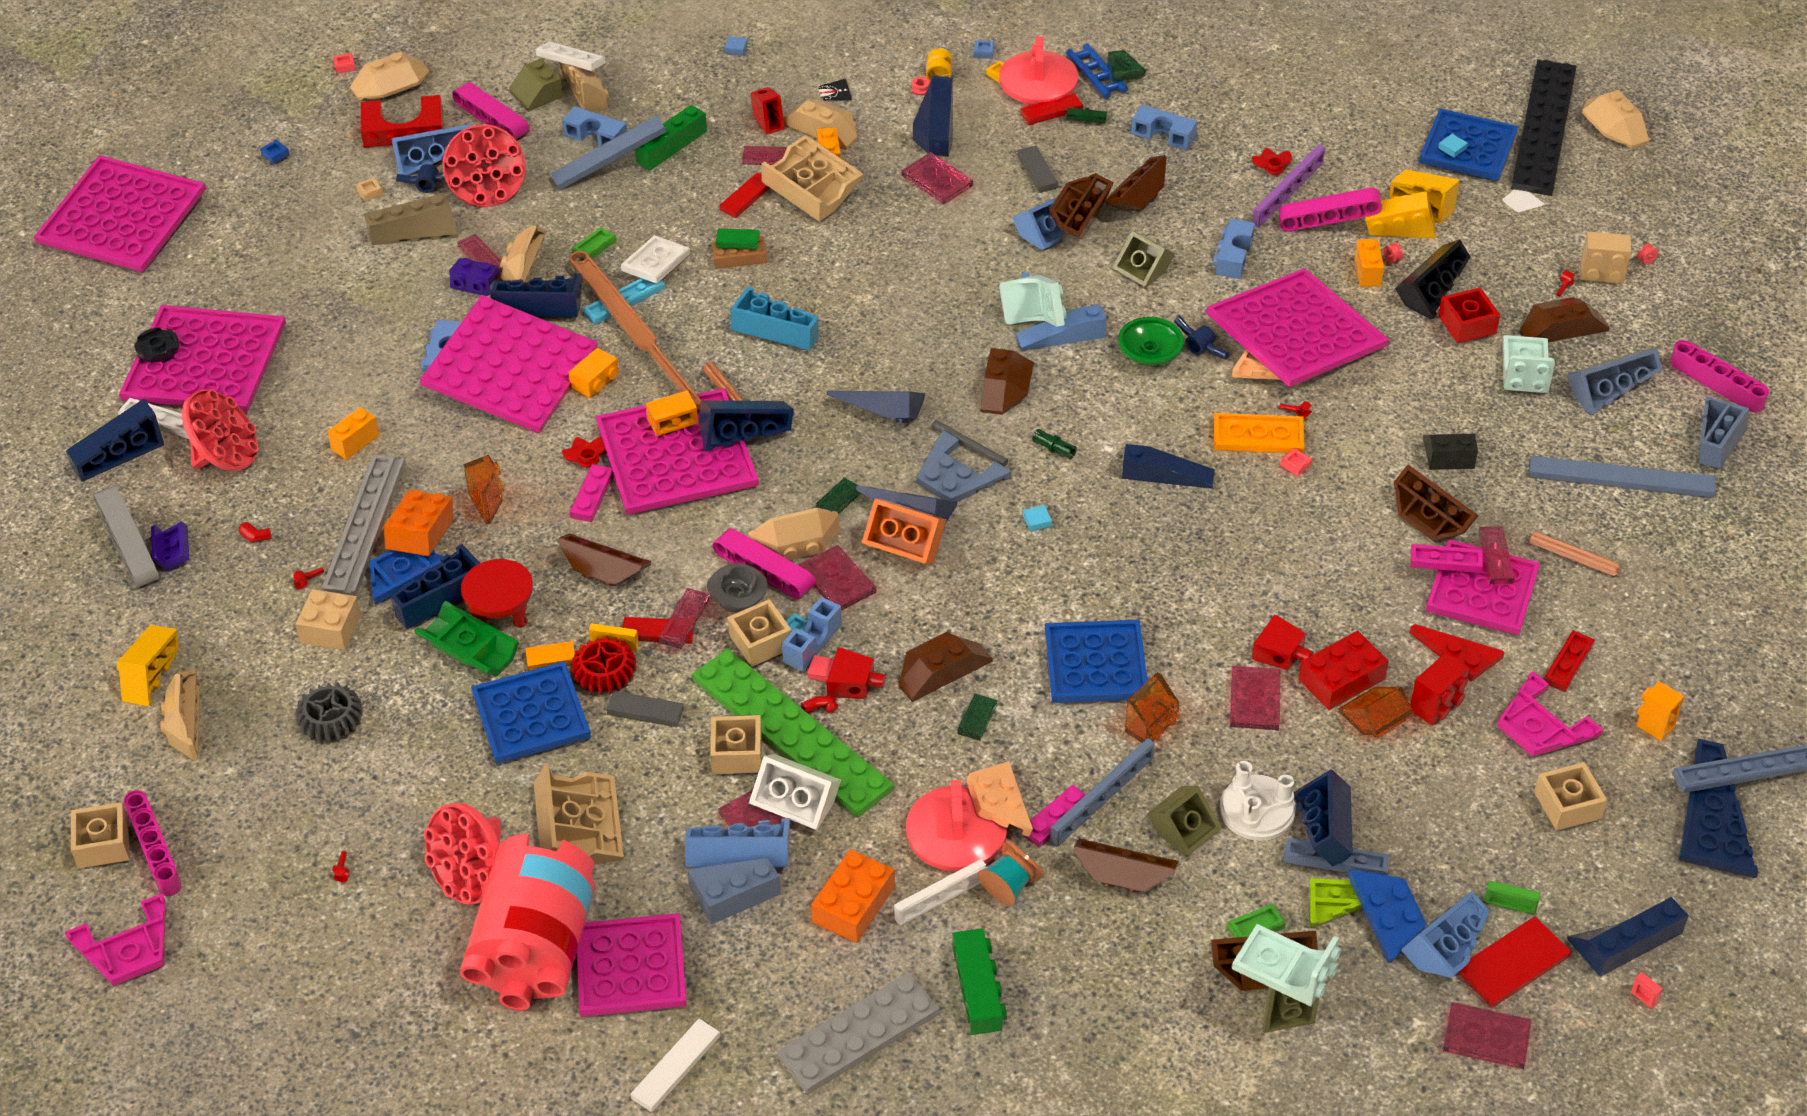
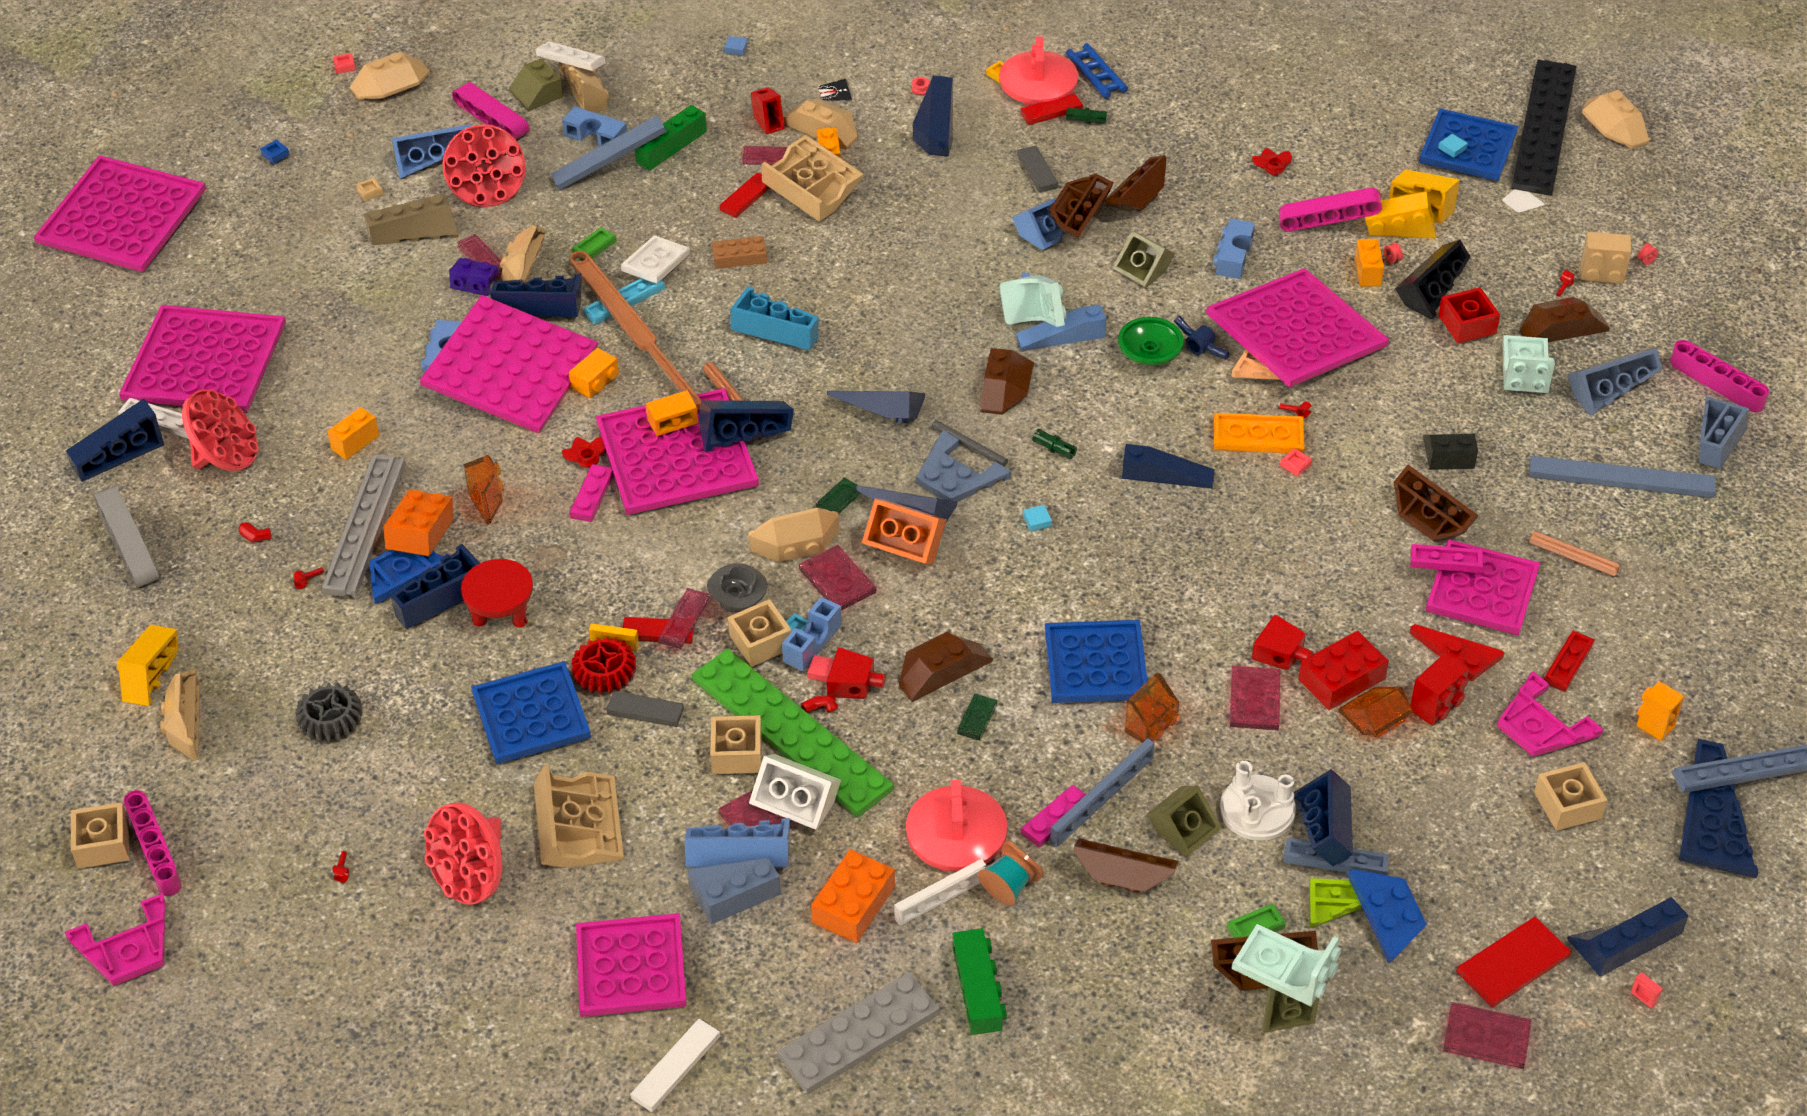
black tile [134,328,179,363] -> none
dark purple bracket [150,521,190,571] -> none
tan brick [295,589,361,650] -> none
red arch [361,95,444,148] -> none
dark blue piece [396,164,445,193] -> none
green piece [414,601,519,676] -> none
coral brick [460,834,595,1011] -> none
light orange tile [525,641,575,671] -> none
reddish brown wedge [558,533,651,586] -> none
dark pink beam [712,528,816,600] -> none
green tile [716,228,760,249] -> none
clear pink tile [901,152,973,204] -> none
yellow wheel [926,48,952,82] -> none
light nougat wing [966,762,1033,836] -> none
medium blue tile [974,40,995,59] -> none
clear green wing [1107,50,1146,82] -> none
medium blue arch [1131,104,1198,151] -> none
medium lavender tile [1252,144,1325,228] -> none
medium blue wedge [1401,891,1490,978] -> none
clear pink tile [1478,526,1515,584] -> none
bright green tile [1484,880,1541,915] -> none

